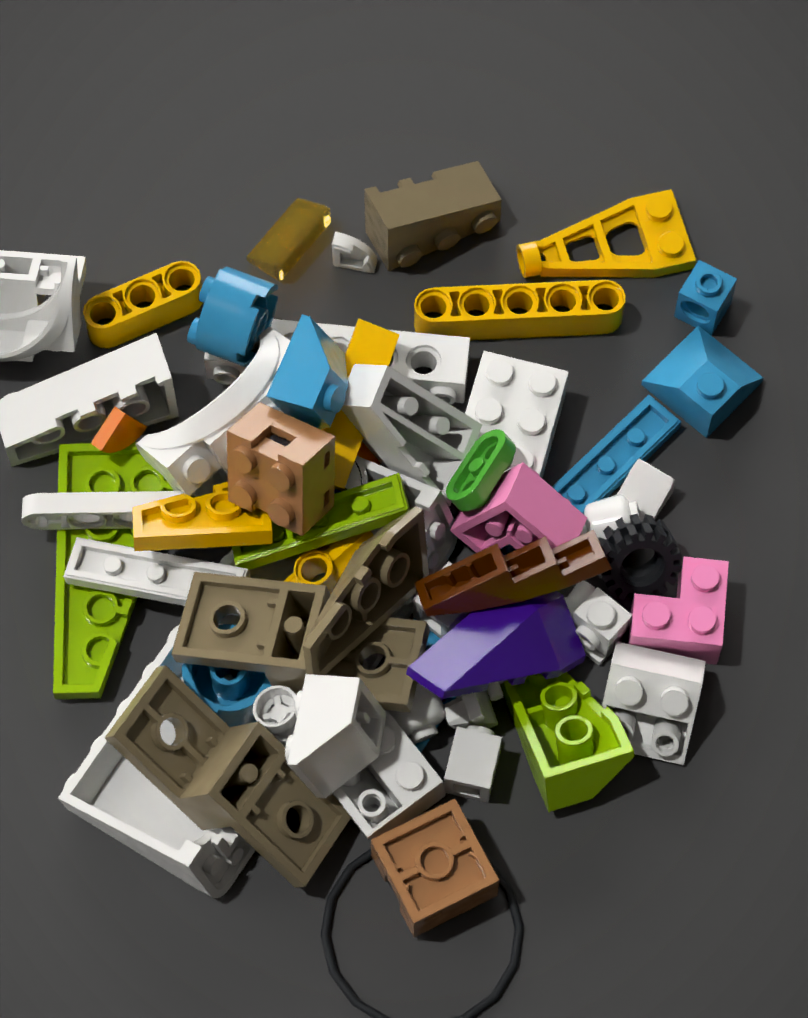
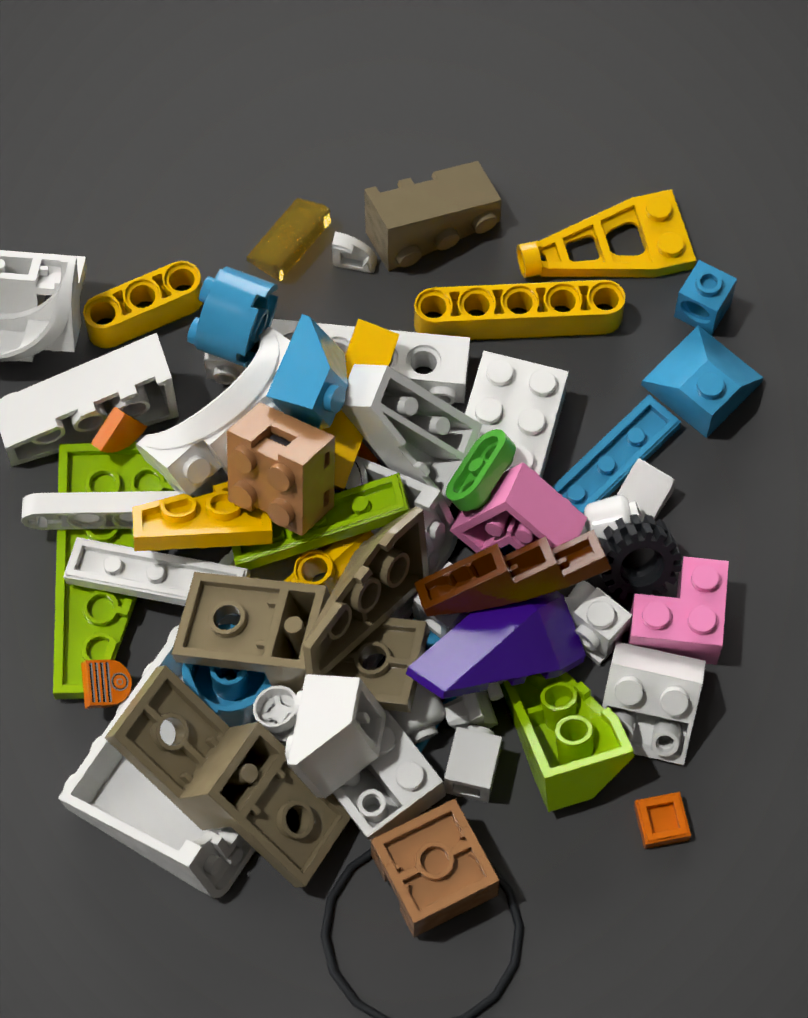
none -> orange tile [81,659,132,708]
none -> orange tile [634,792,691,849]

